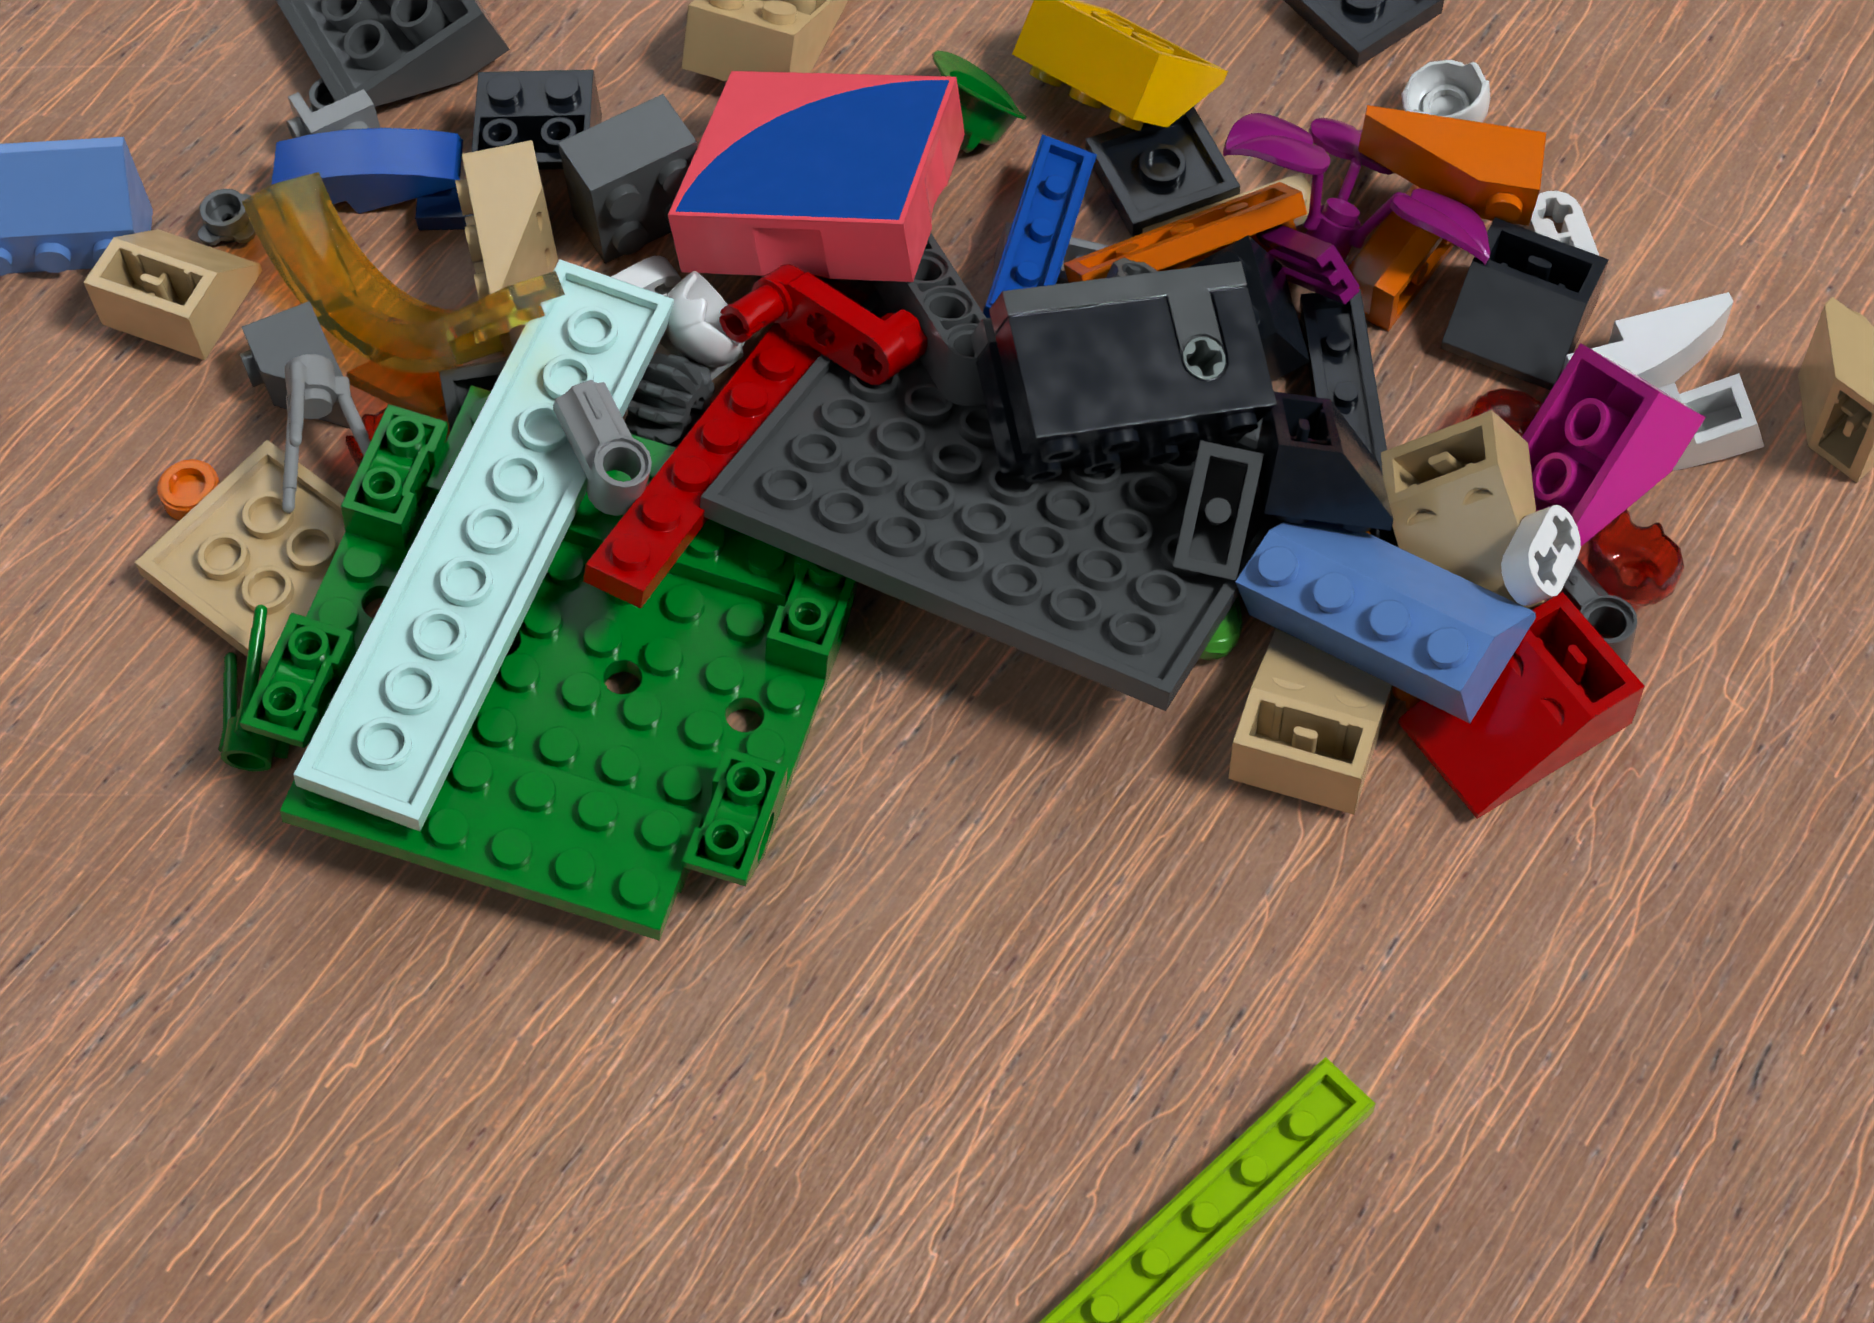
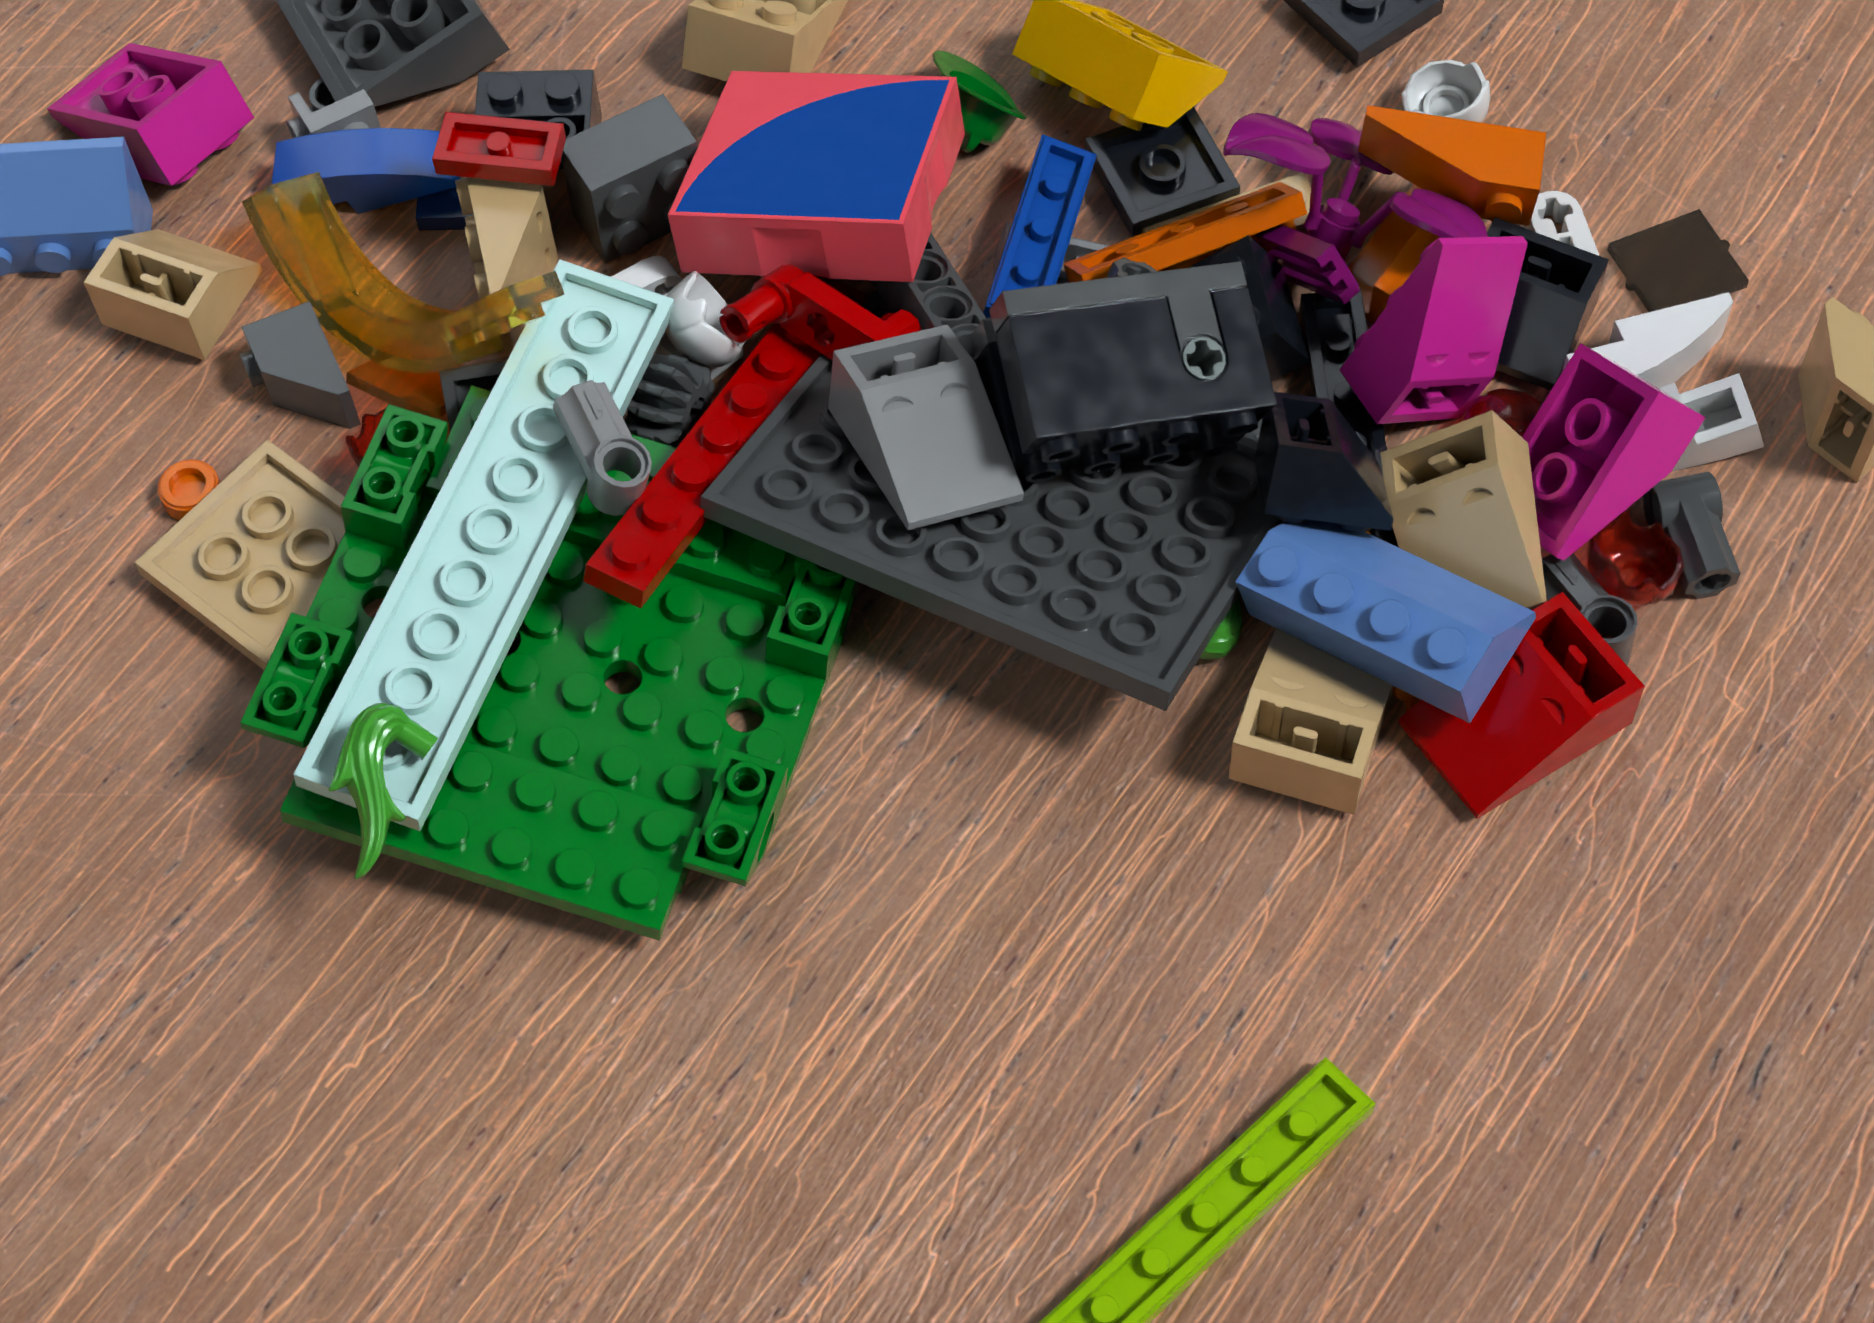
dark grey plate [198,189,258,246] -> none
green plant [218,604,291,772] -> none
light grey plant [282,354,371,513] -> none
dark grey slope [1173,440,1264,581] -> none
white beam [1501,505,1581,606] -> none
none -> dark pink slope [47,43,254,186]
none -> bright green piece [329,703,438,879]
none -> red plate [432,112,566,186]
none -> light grey slope [828,324,1024,530]
none -> dark pink slope [1339,236,1528,424]
none -> clear smoke piece [1607,209,1749,312]
none -> dark grey piece [1643,472,1740,599]

